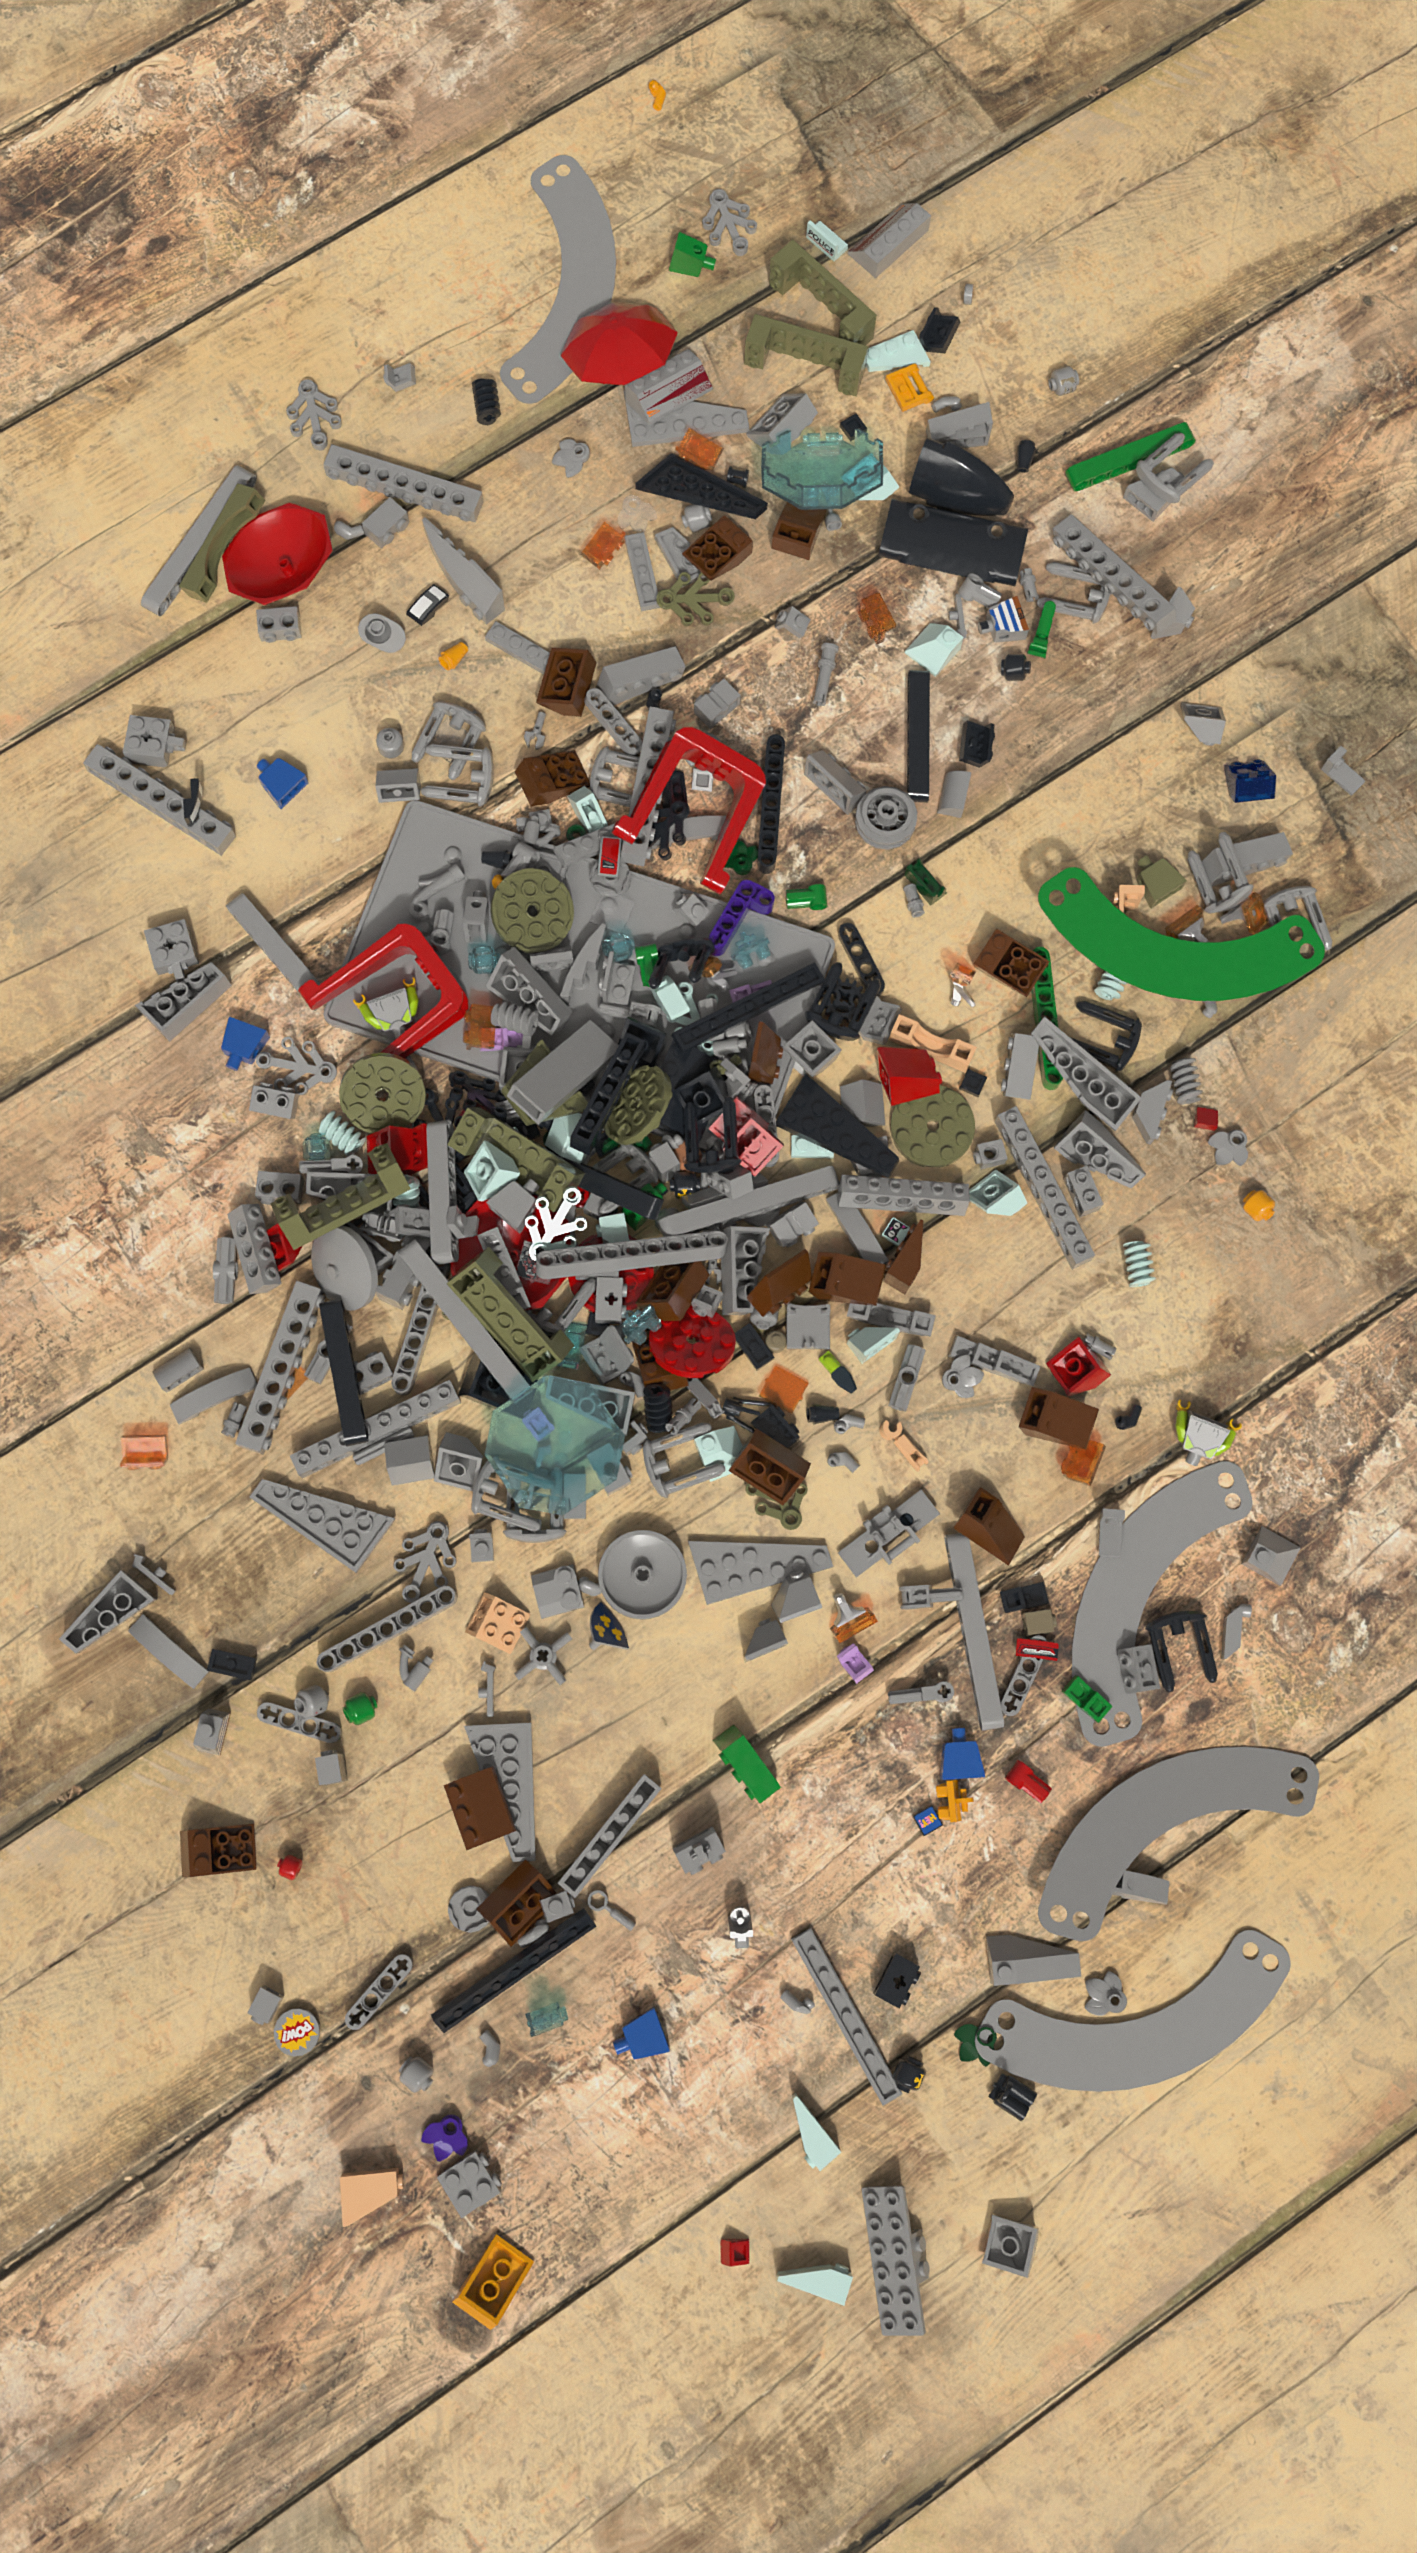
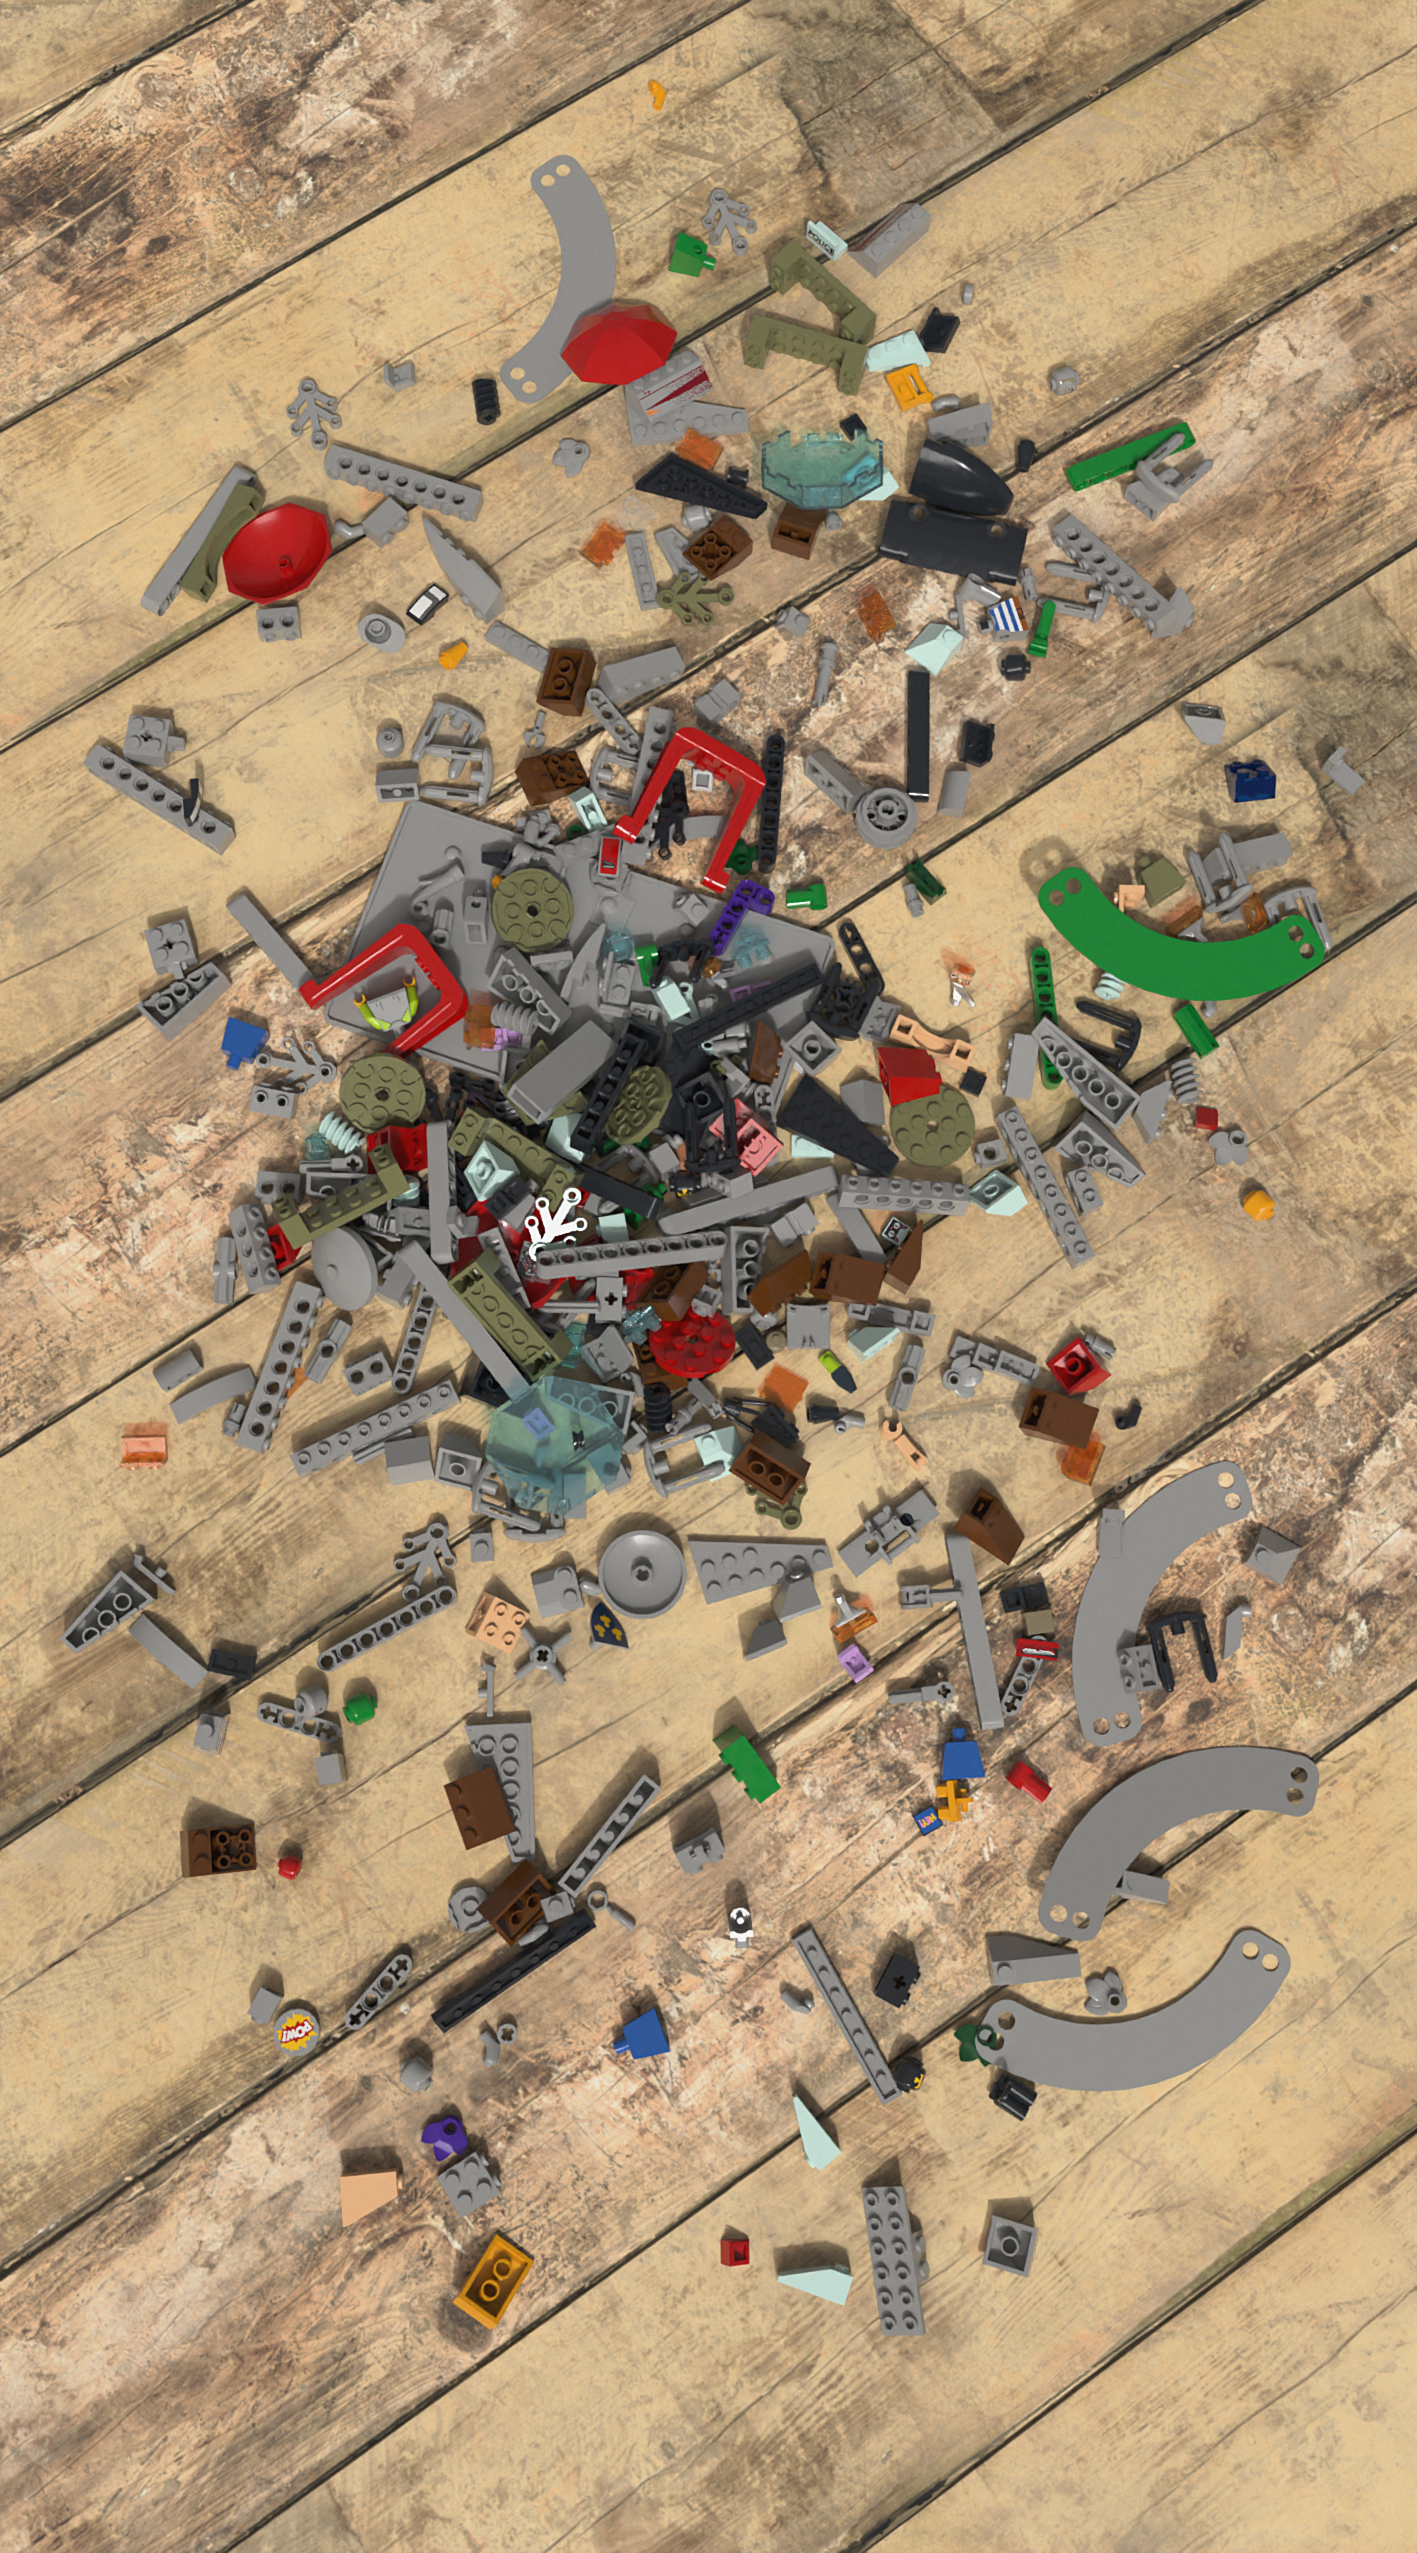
light grey wing [250,1479,396,1573] -> none
blue torso [257,758,308,809] -> none
black beam [319,1298,369,1447] -> none
light grey plant [398,1645,434,1692] -> none
clear light blue head [468,946,500,974] -> none
clear light blue hips [525,2002,568,2037] -> none
black arm [646,688,662,709] -> none
light grey slope [746,393,818,454] -> none
light grey arm [827,1452,860,1473] -> none
reddish brown slope [974,928,1050,997] -> none
green slope [1061,1675,1113,1723] -> none
light aqua piece [1123,1241,1156,1287] -> none
torso [1175,1399,1242,1466] -> none
none -> black slope [484,1175,533,1221]
none -> light grey bush [497,2023,518,2045]
none -> light grey axle [537,1300,601,1314]
none -> black bush [572,1430,585,1451]
none -> green piece [1173,1004,1220,1060]

